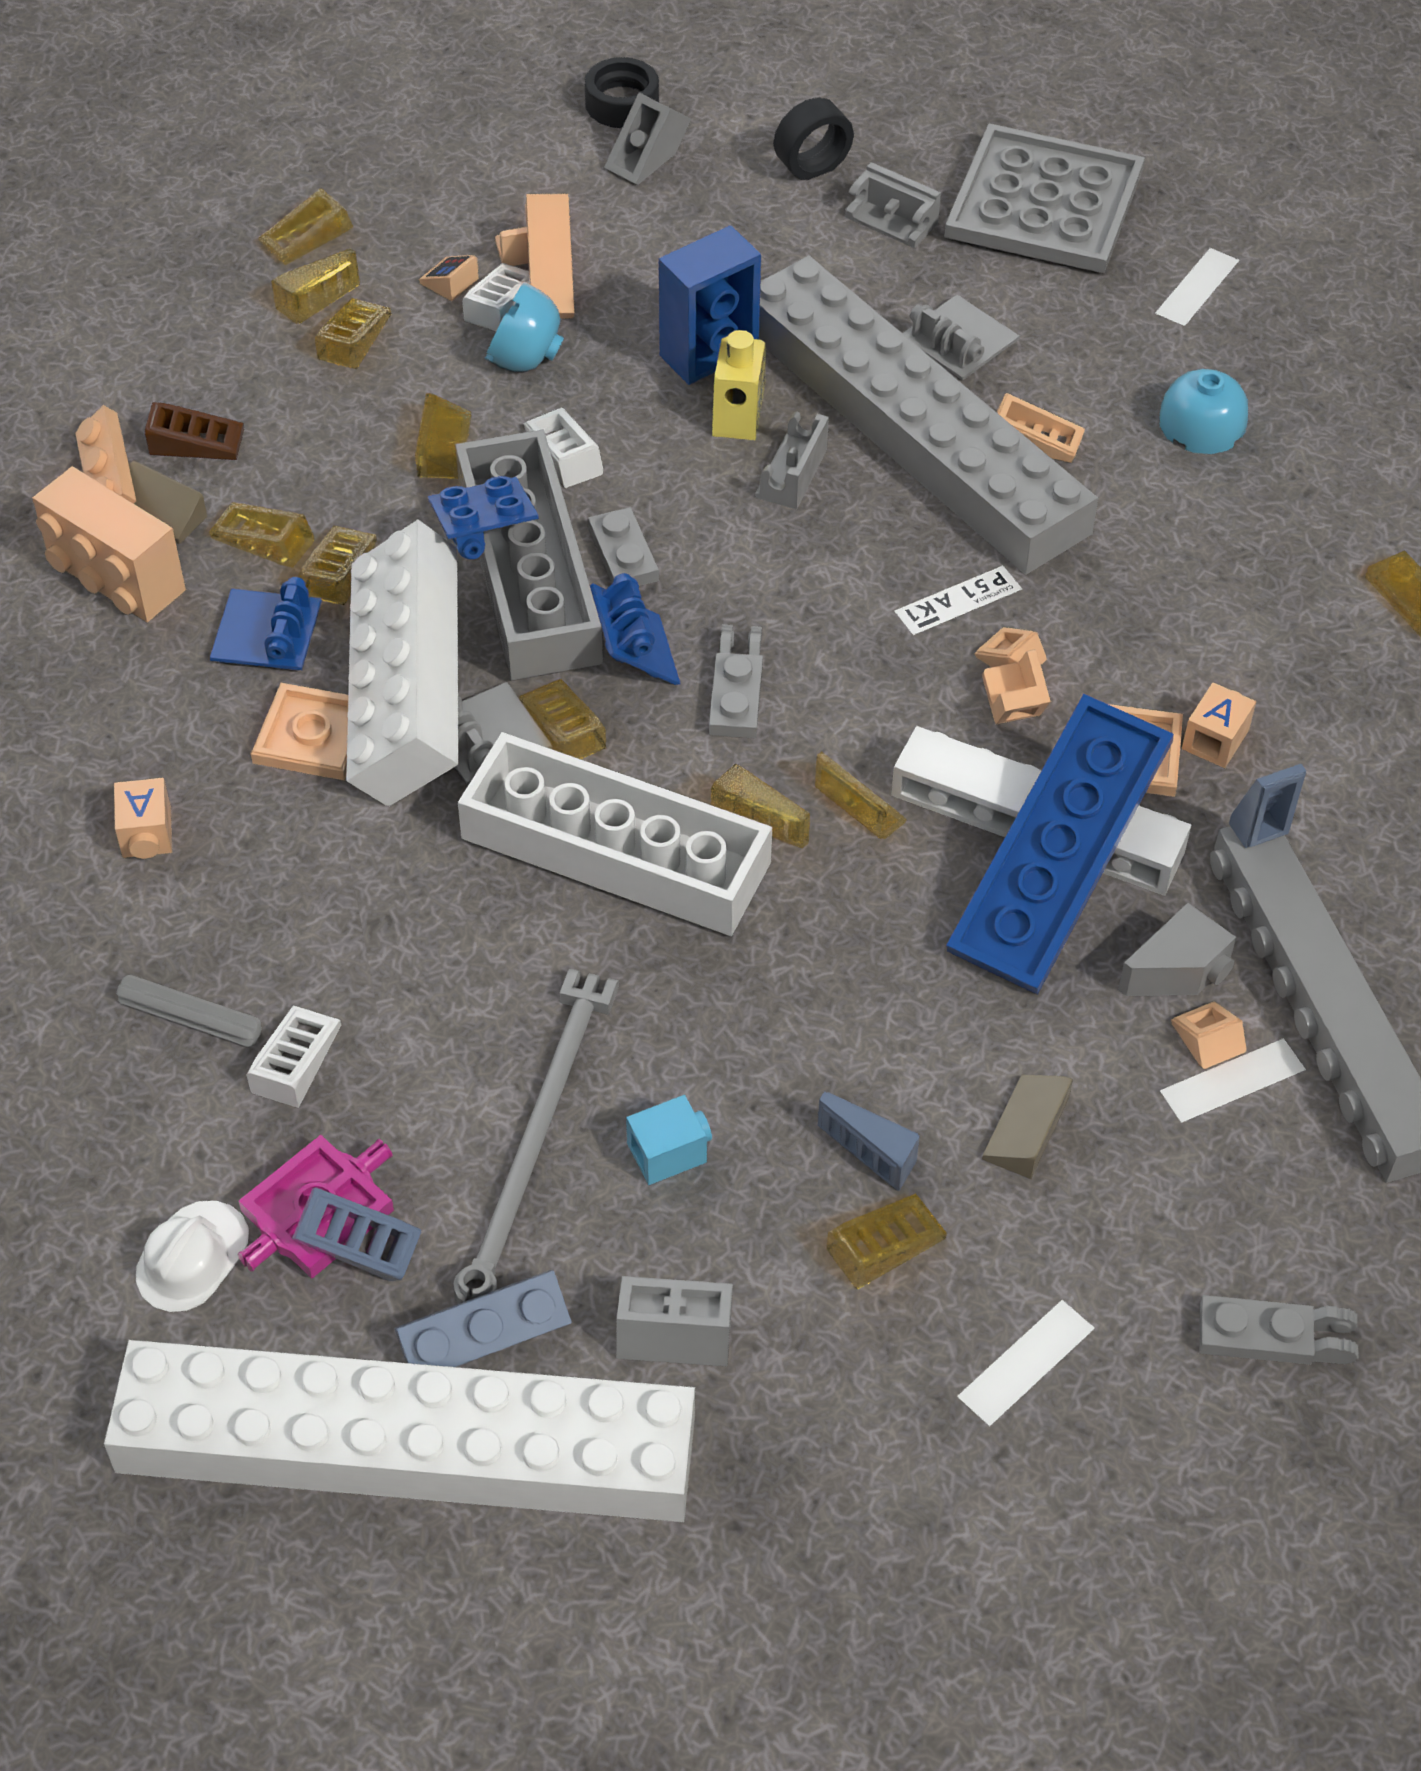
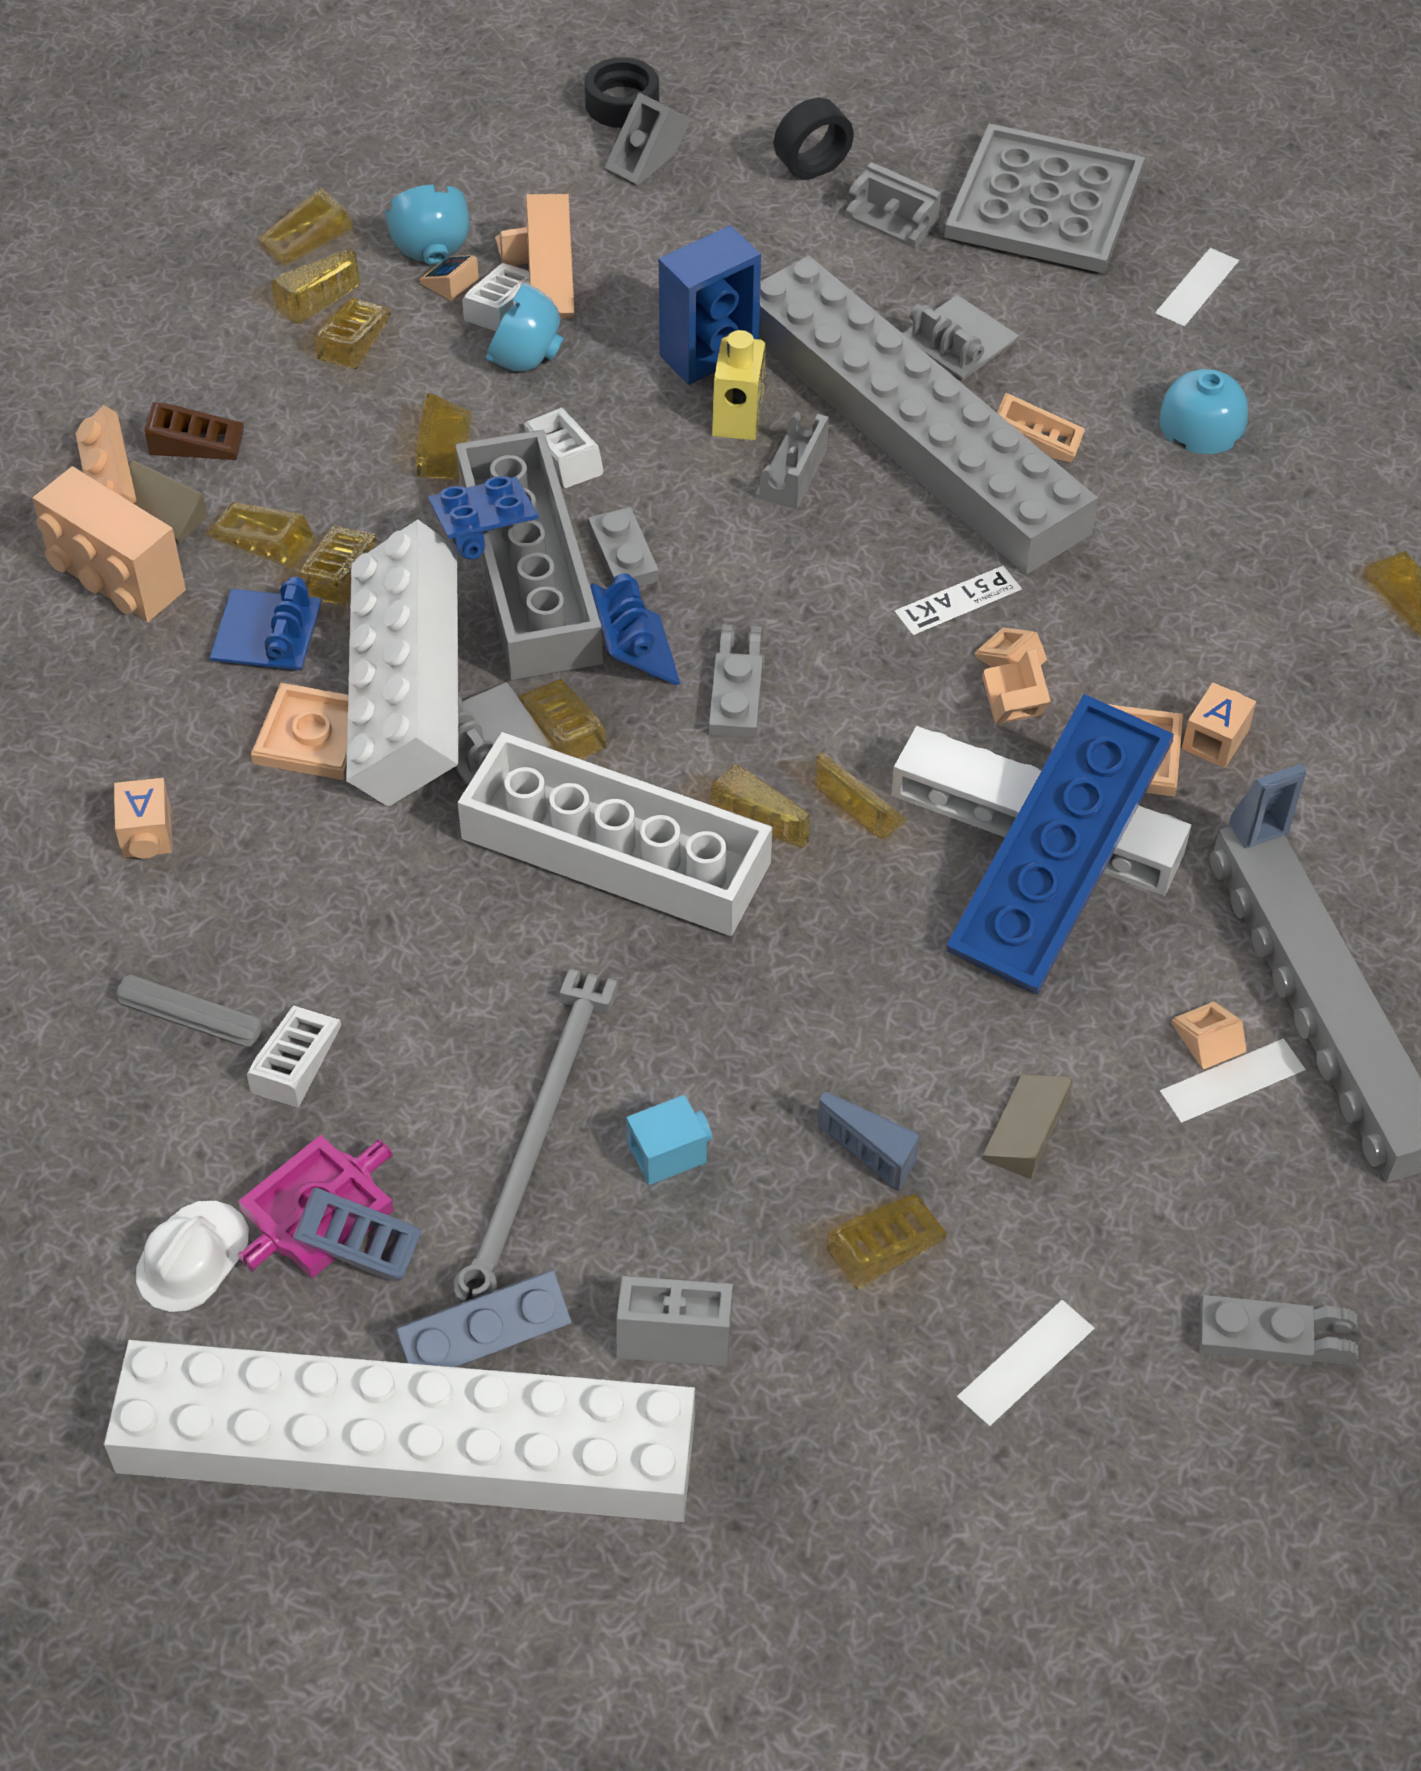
light grey slope [1118,903,1236,996] -> none
none -> medium azure cylinder [384,185,470,265]

